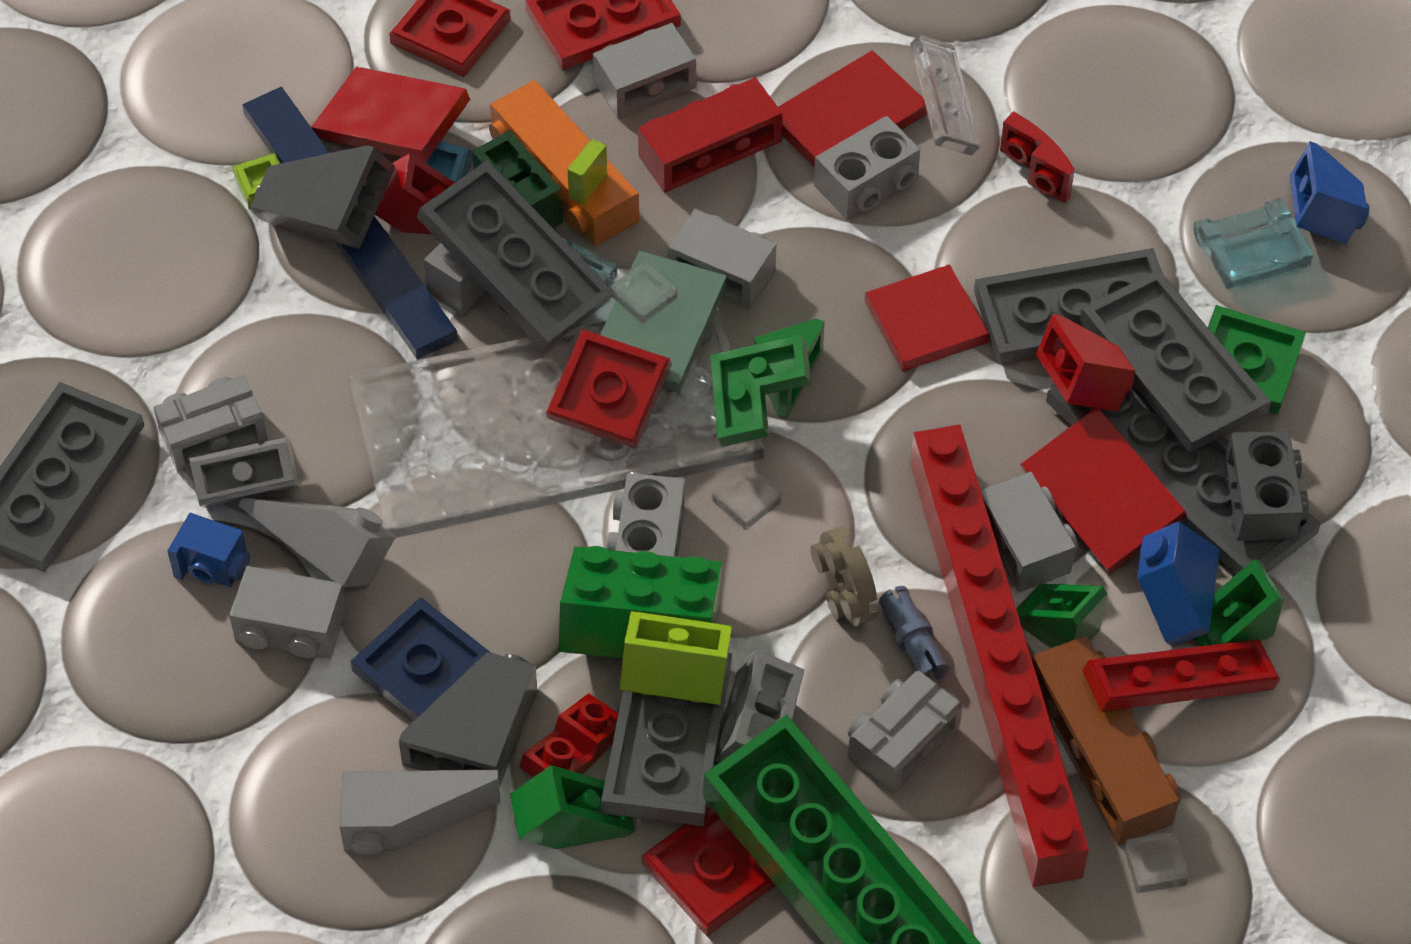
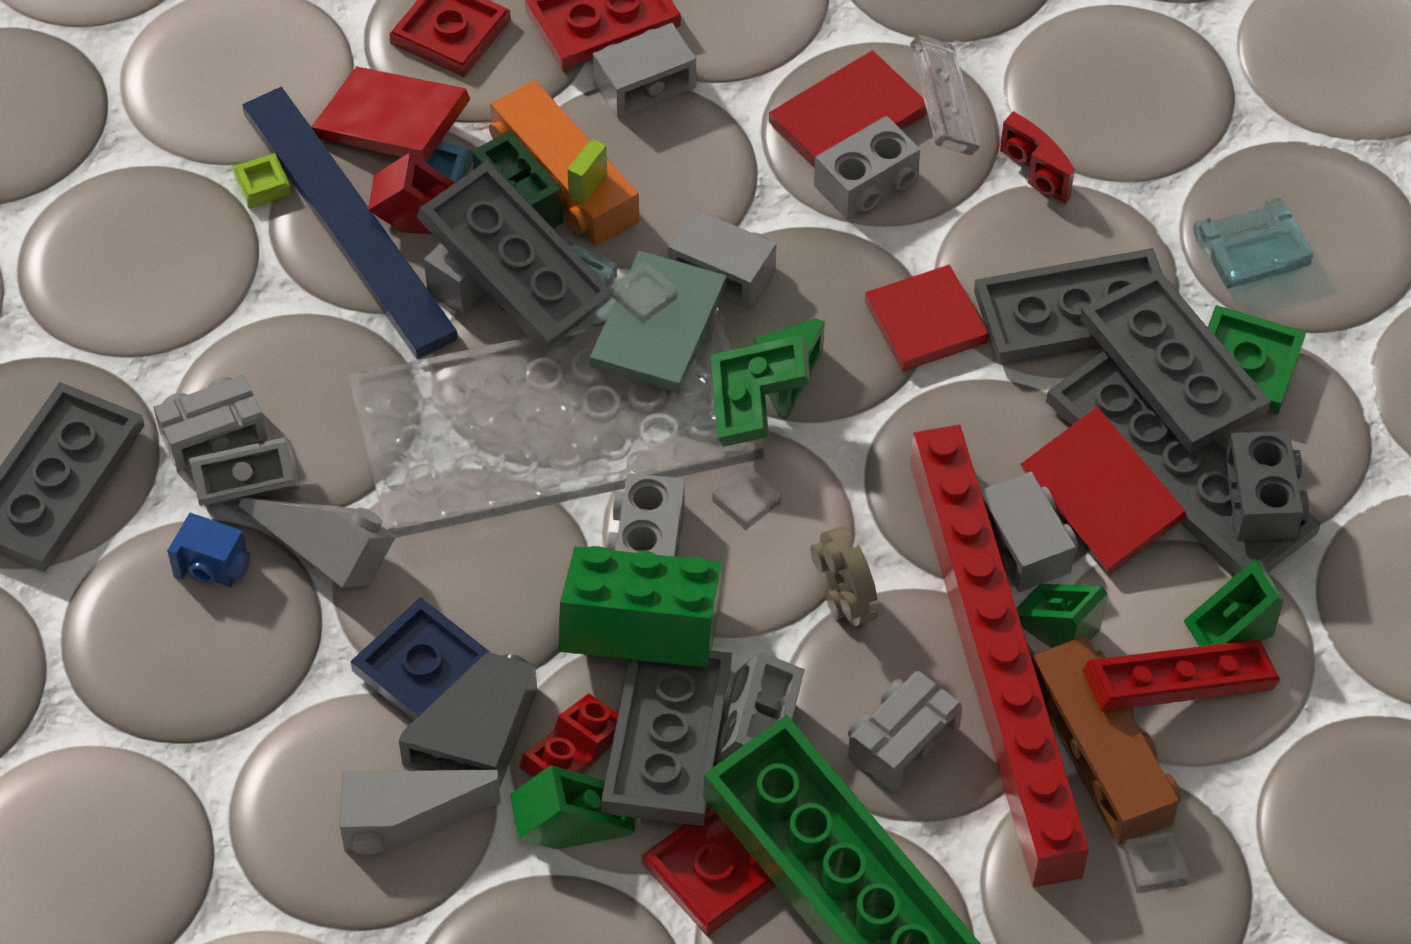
light grey brick [229,566,347,659] -> none
dark grey slope [250,145,395,249] -> none
red tile [546,329,672,449] -> none
lime brick [620,611,732,705] -> none
red brick [638,77,783,193] -> none
sand blue pin [879,586,950,681] -> none
red slope [1036,314,1135,412] -> none
blue slope [1137,522,1220,647] -> none
blue slope [1290,141,1370,244] -> none

